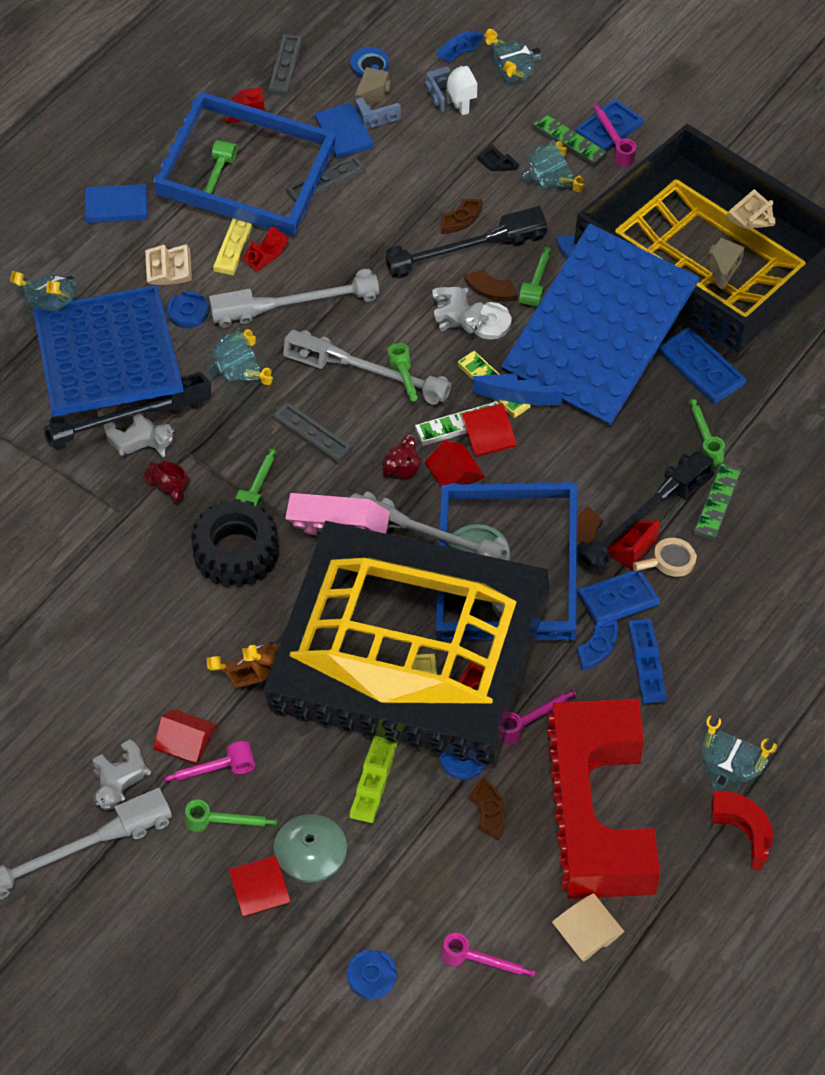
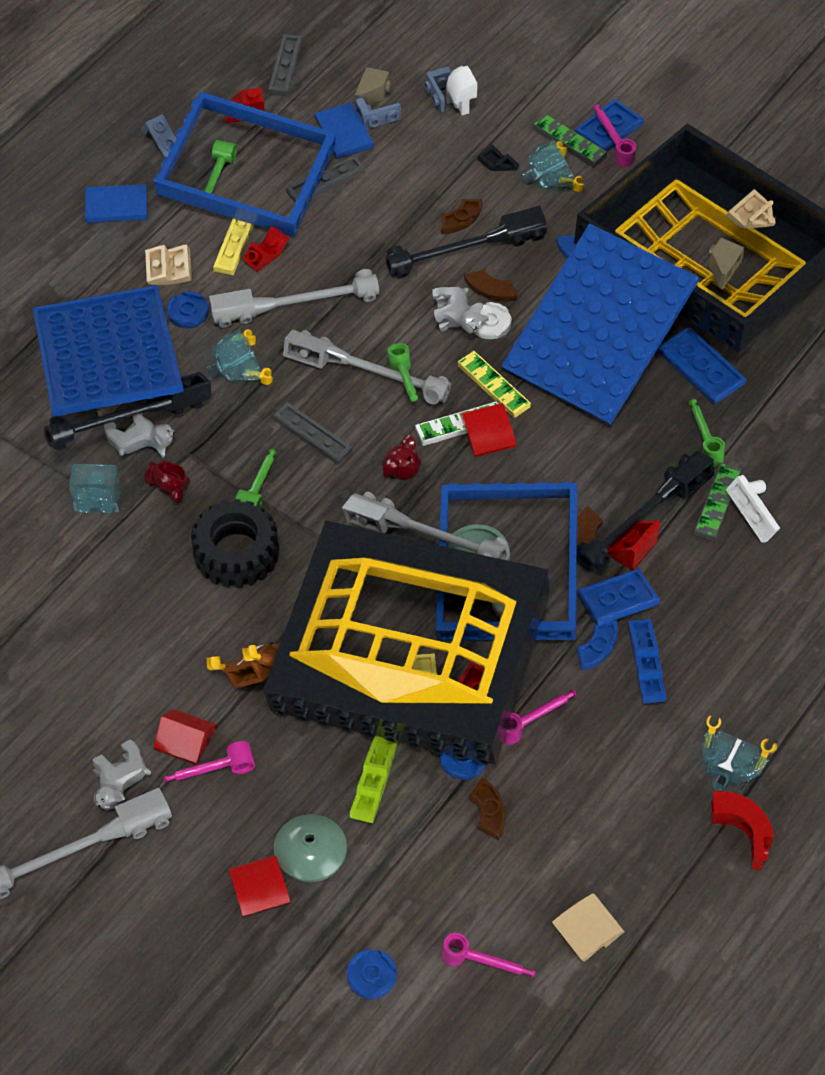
clear light blue torso [10,271,76,312] -> none
bright green piece [185,800,277,832] -> none
bright pink brick [285,493,390,535] -> none
tile [350,47,389,78] -> none
red slope [425,440,485,489] -> none
blue tile [436,31,484,62] -> none
blue slope [473,374,562,405] -> none
clear light blue torso [484,29,542,84] -> none
bright green piece [519,247,551,307] -> none
red arch [547,699,660,899] -> none
tan piece [633,538,697,577] -> none
none -> clear light blue brick [69,464,122,513]
none -> sand blue bracket [141,114,176,158]
none -> white piece [726,475,780,543]

